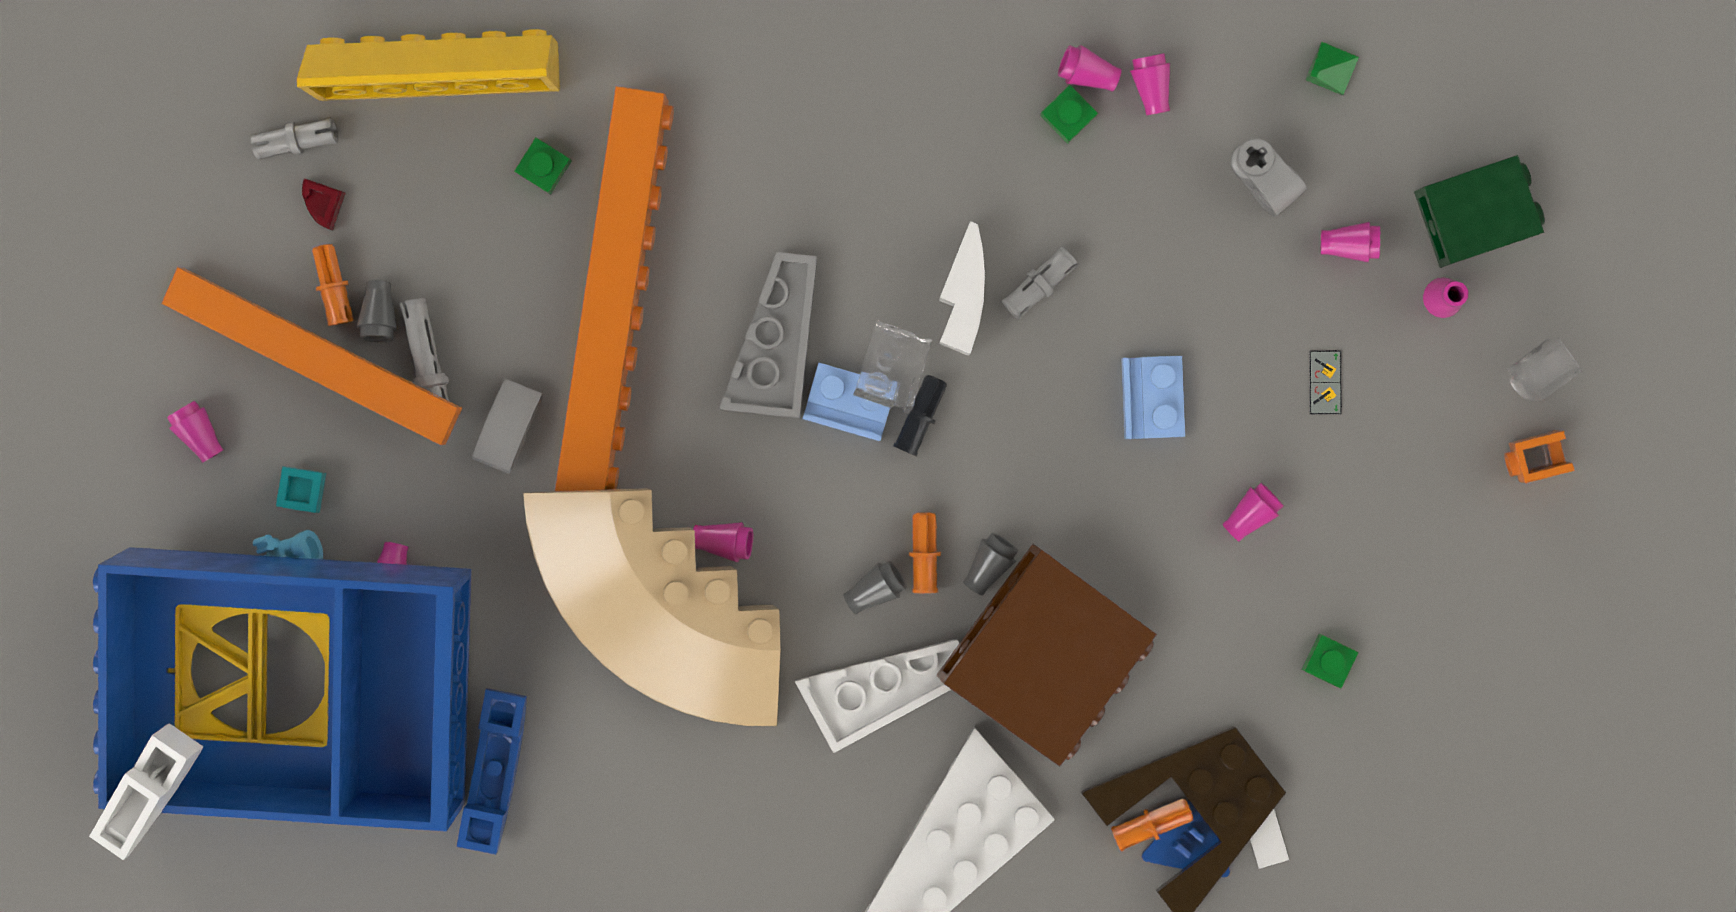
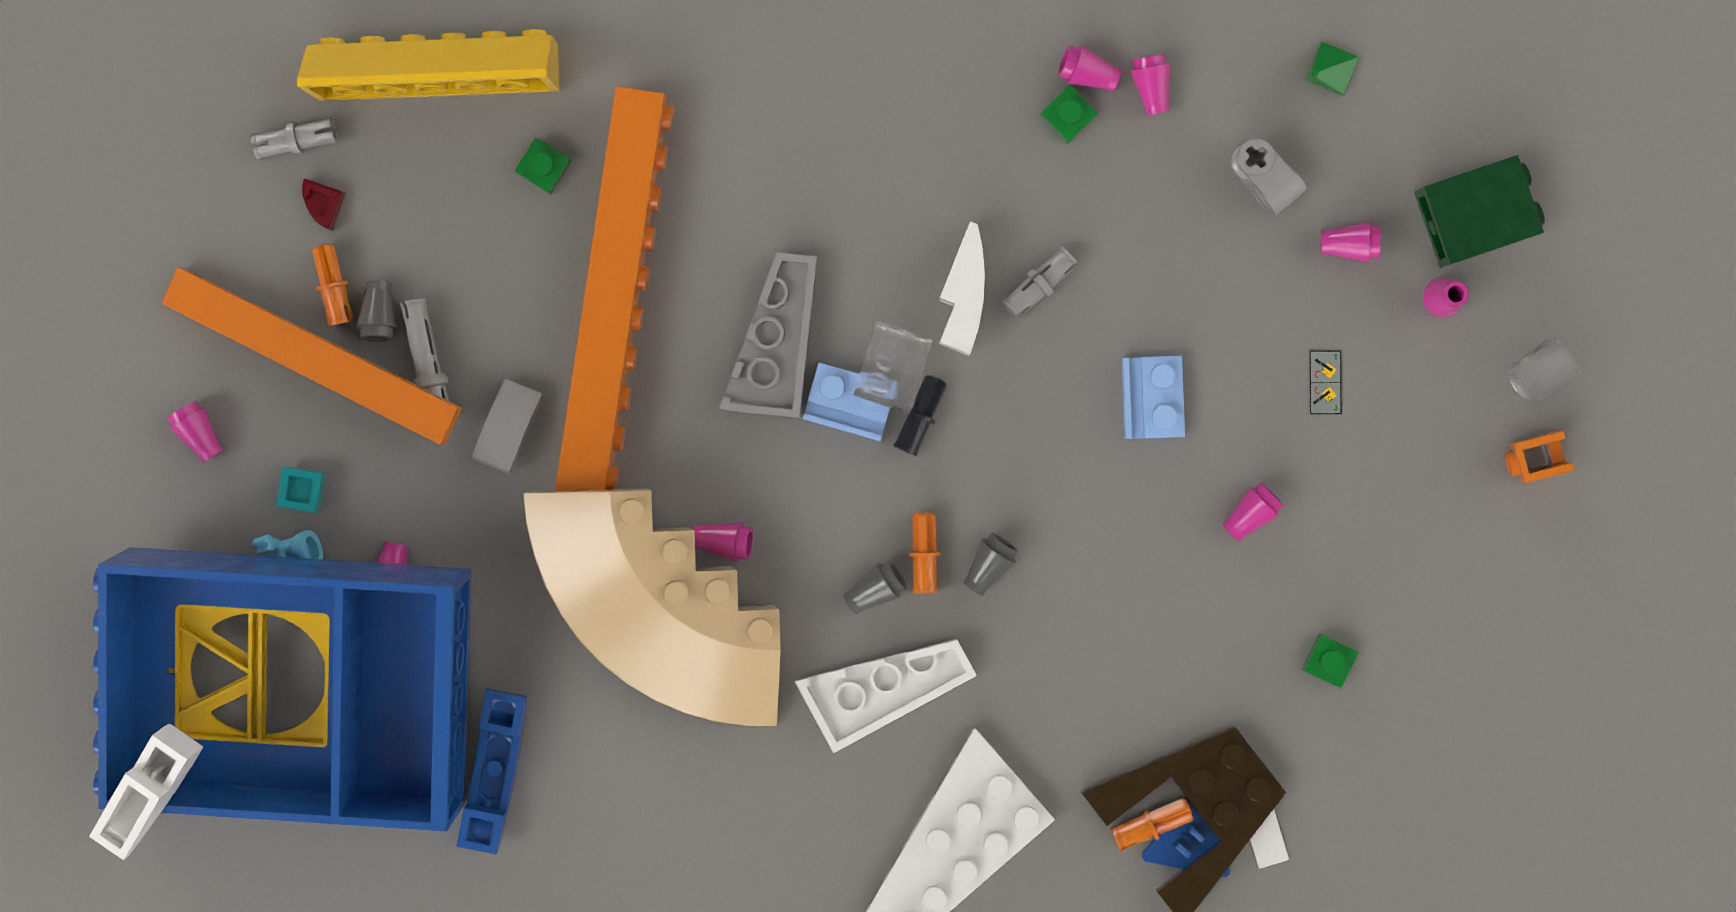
reddish brown panel [937,544,1157,767] -> none

